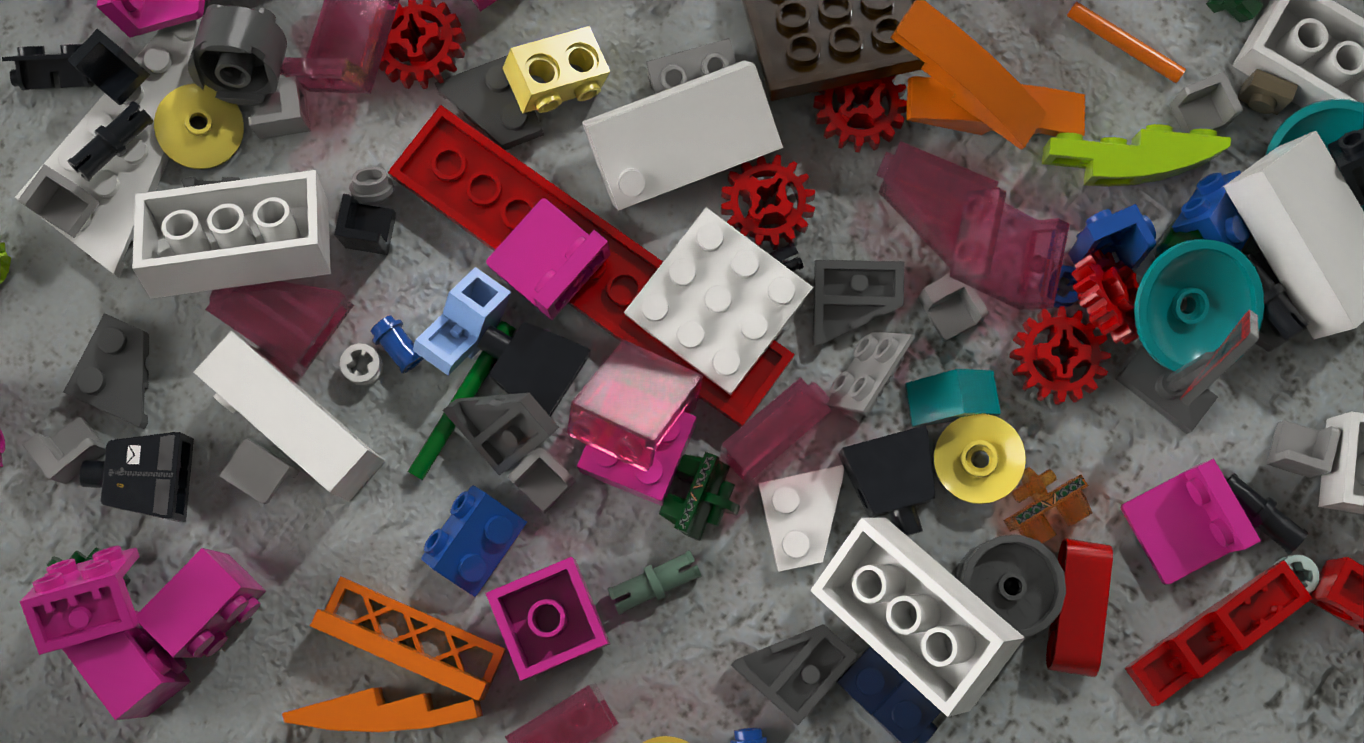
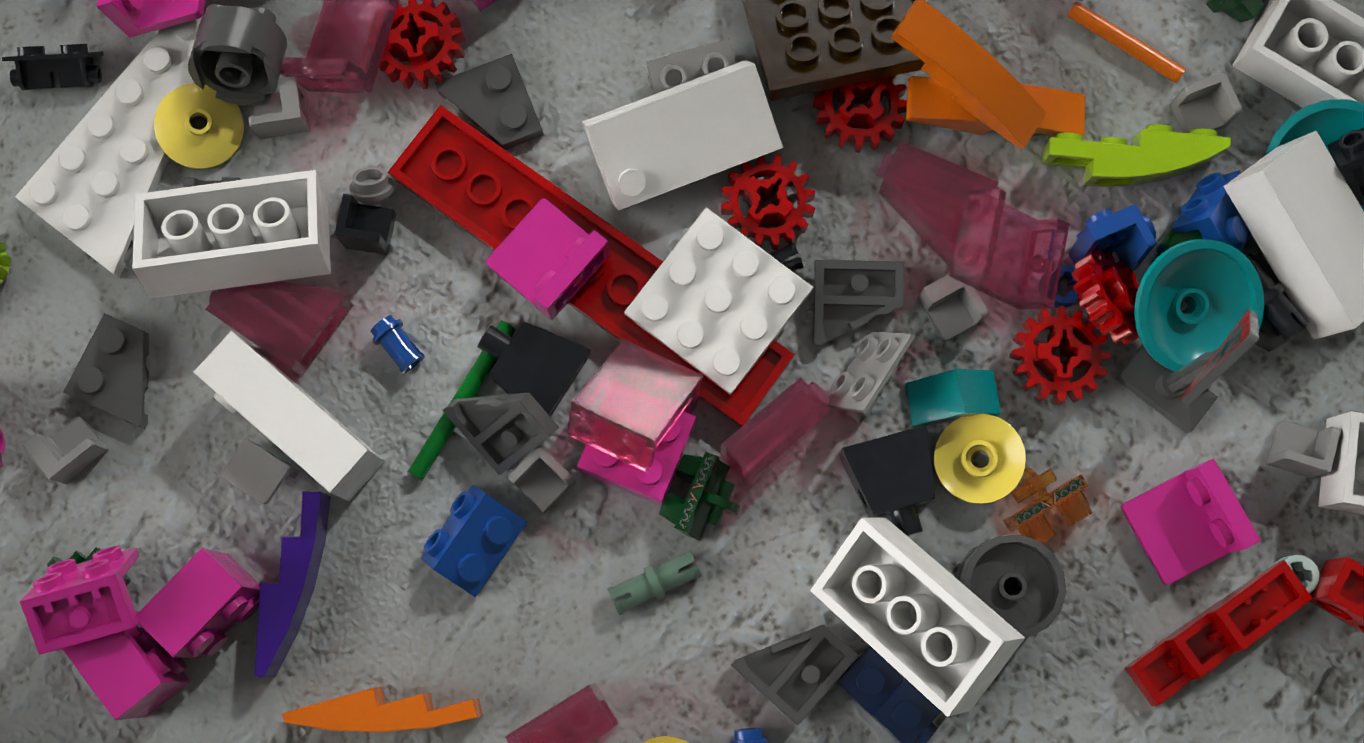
light grey panel [19,164,100,238] -> none
black panel [67,29,150,105] -> none
black pin [67,101,154,182] -> none
black torso [79,432,194,523] -> none
orange fence [310,576,507,701] -> none
white bush [340,343,384,386] -> none
light blue brick [413,267,511,376] -> none
dark pink brick [485,557,610,681] -> none
light yellow brick [502,26,610,114] -> none
white wing [758,465,844,573] -> none
red beam [1046,538,1113,677] -> none
black pin [1226,473,1308,554] -> none
dark tan plate [1237,69,1298,115] -> none
none -> dark purple slope [255,491,331,677]

